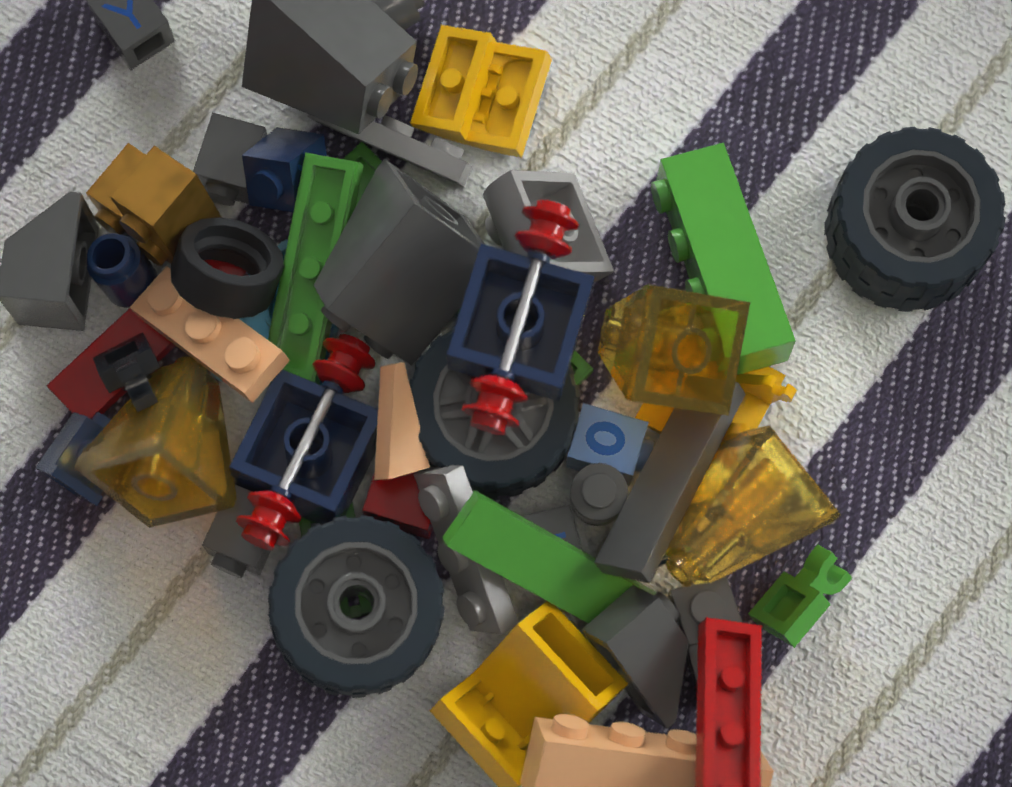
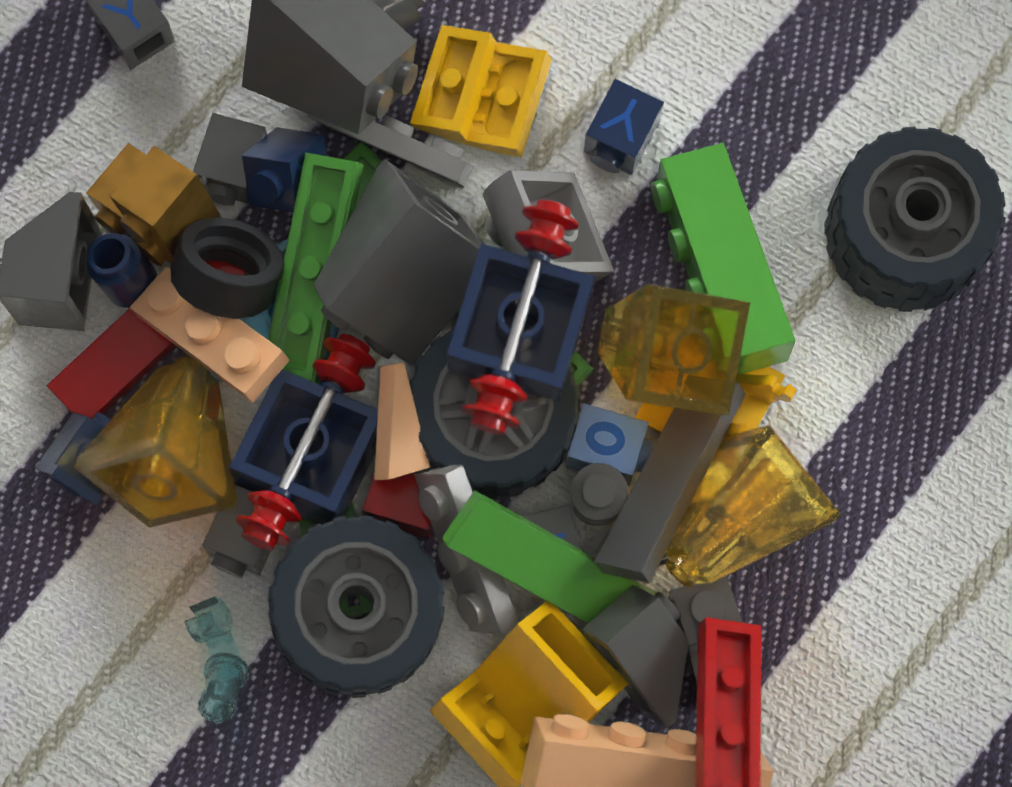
black plate [93,332,160,412] -> none
bright green plate [748,544,852,648] -> none
none -> clear light blue piece [185,596,249,723]
none -> dark blue brick [583,79,664,175]

